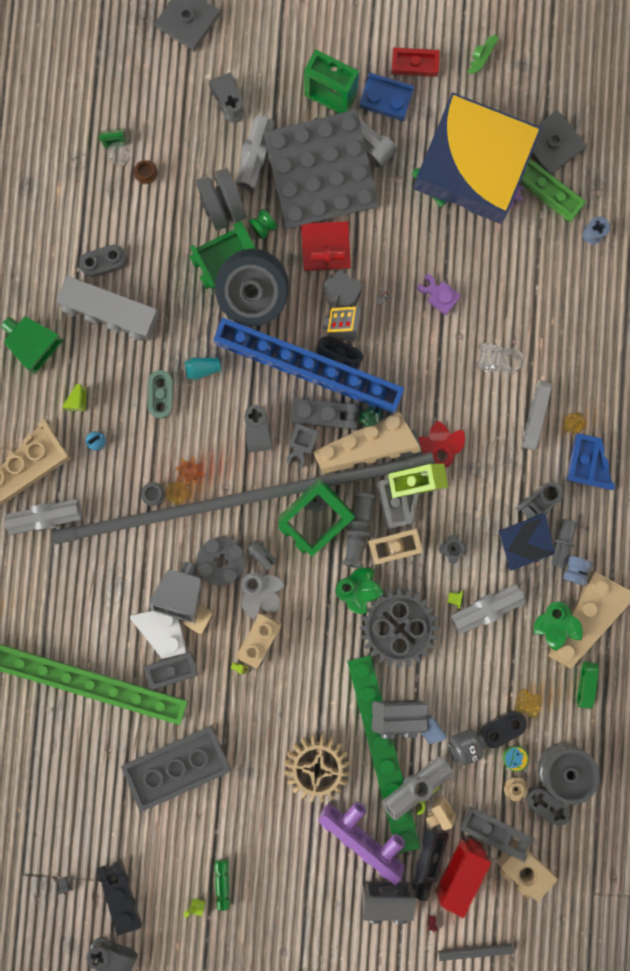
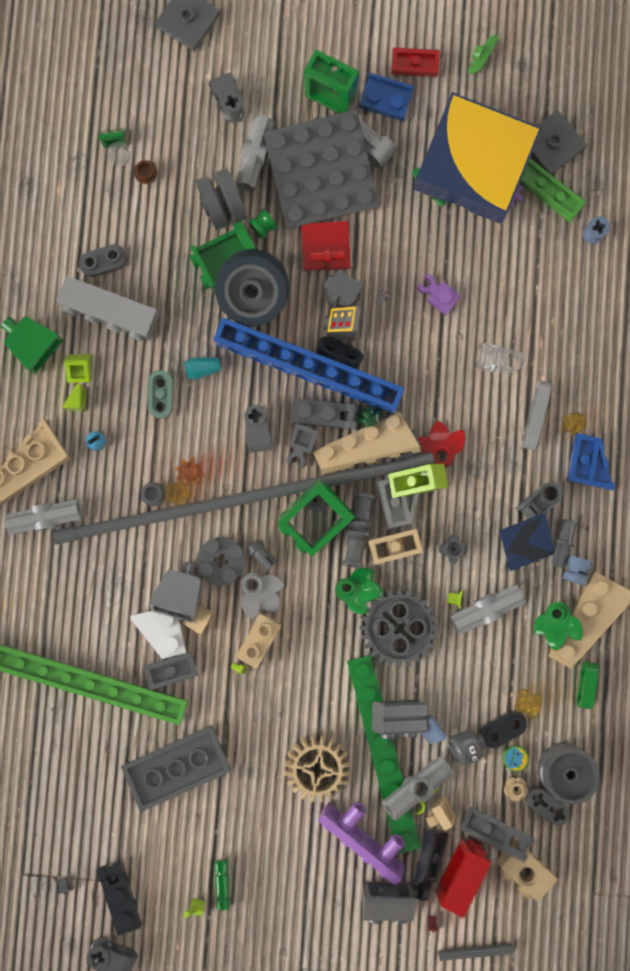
none -> lime slope [64,354,92,383]

